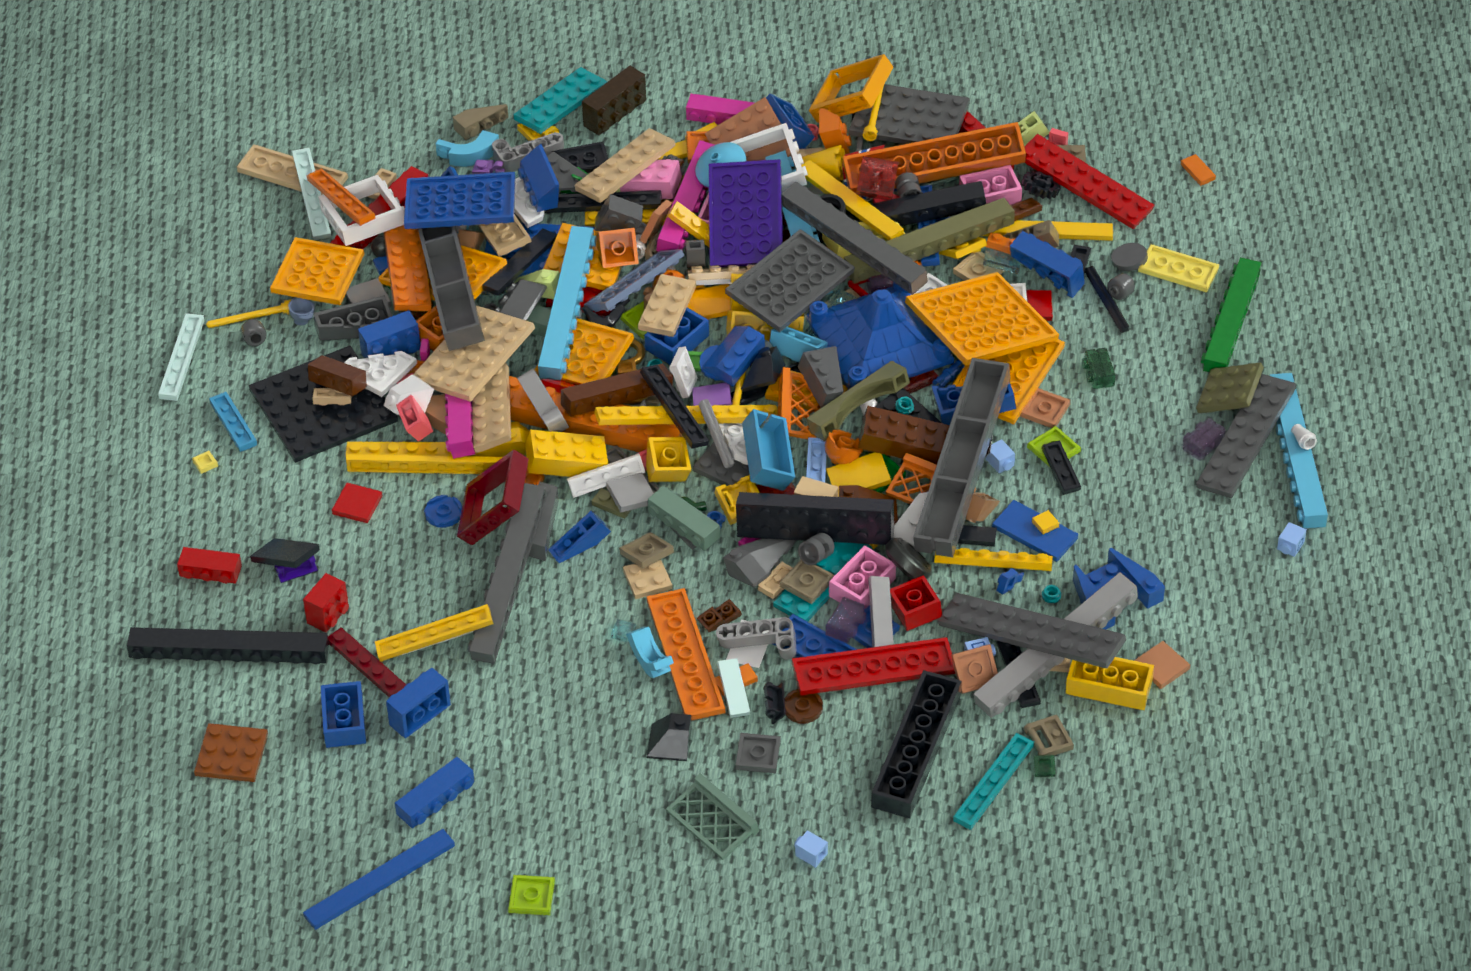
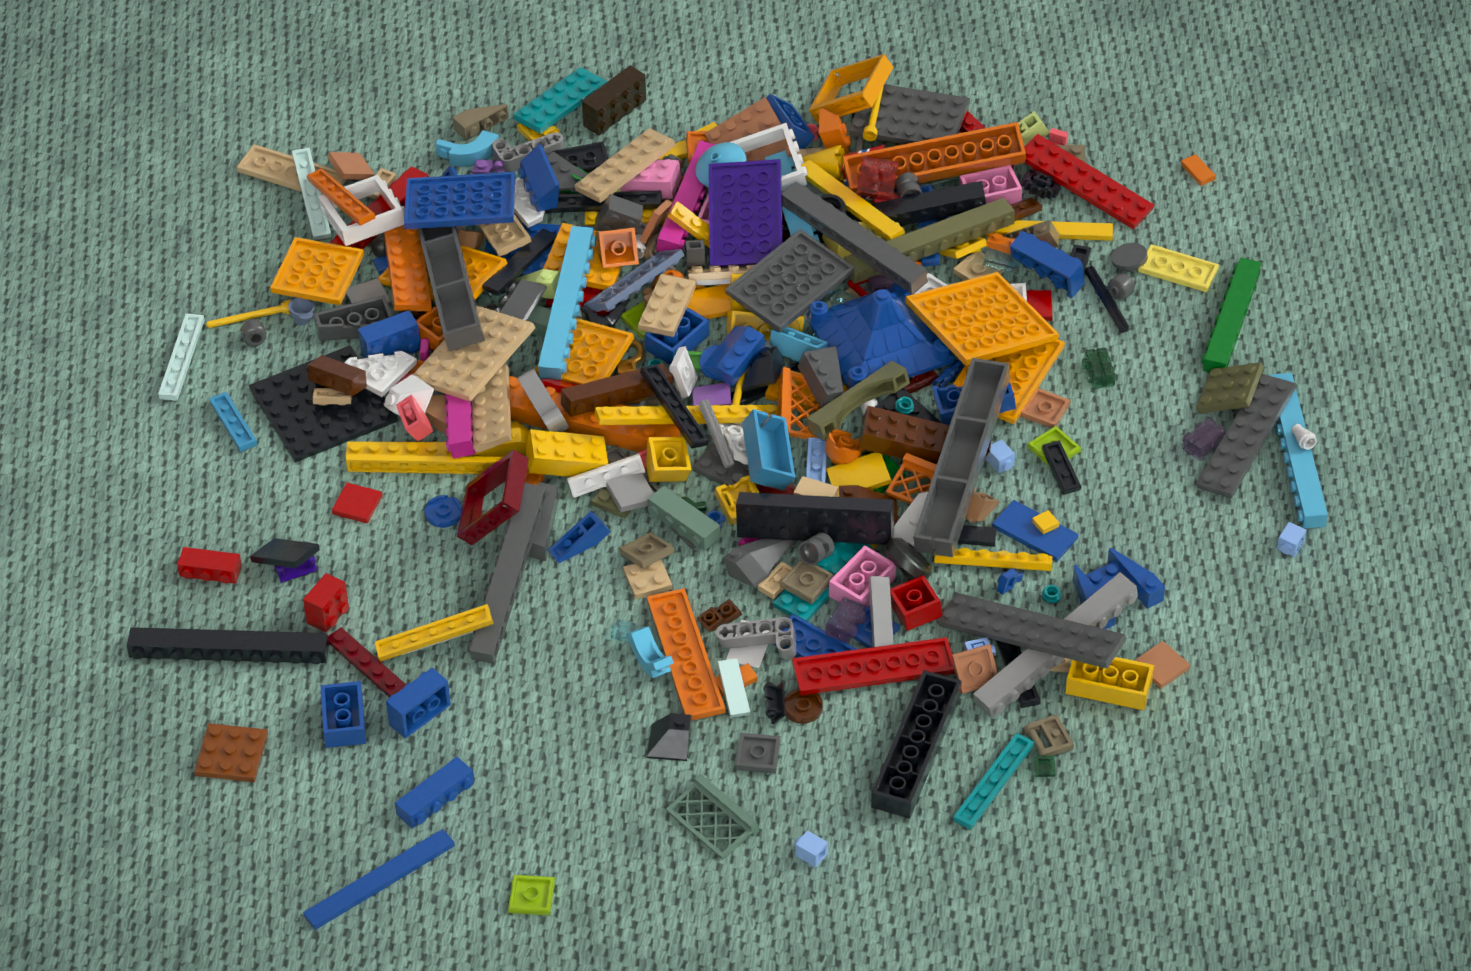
light yellow tile [192,451,218,474] -> none
dark pink brick [686,93,755,124] -> none
none -> nougat tile [327,152,374,180]

